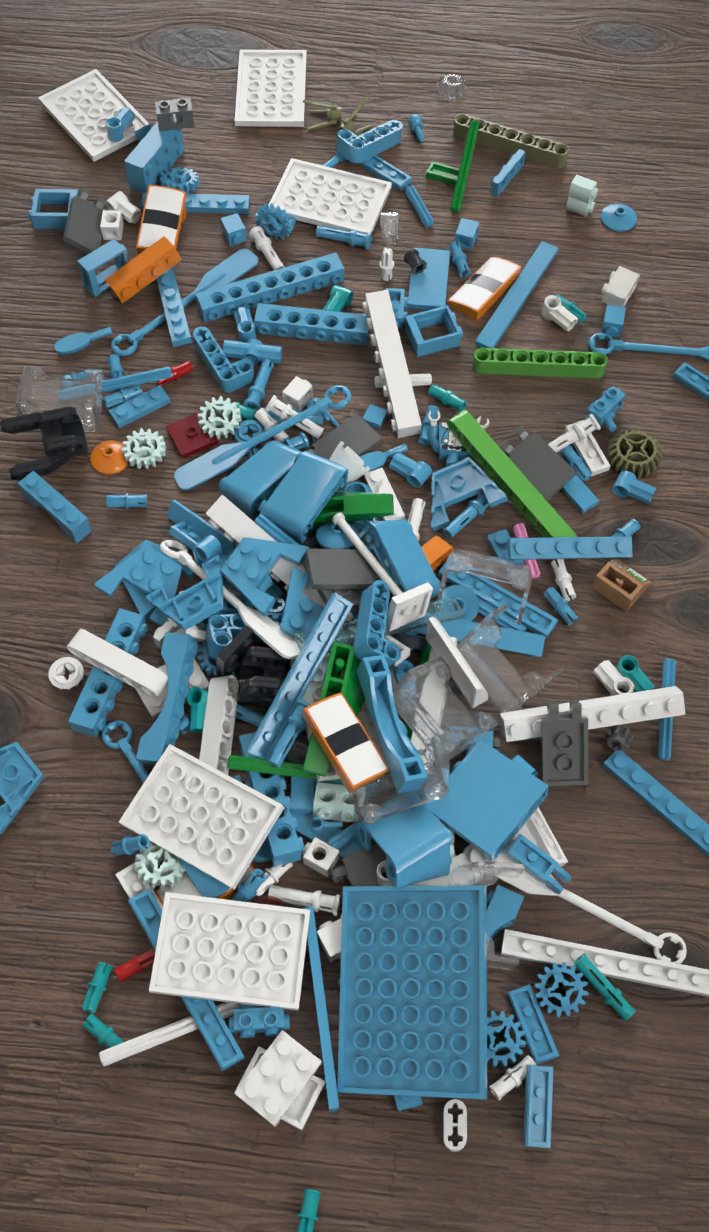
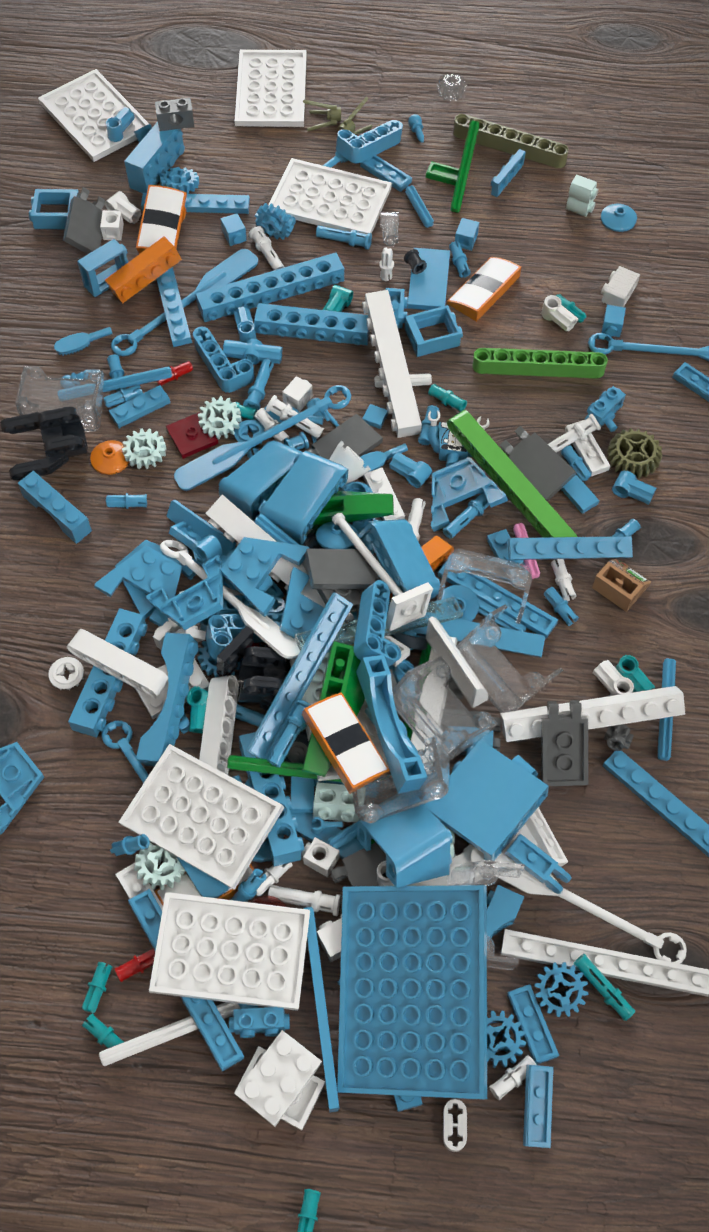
dark azure tile [475,241,558,348] -> none

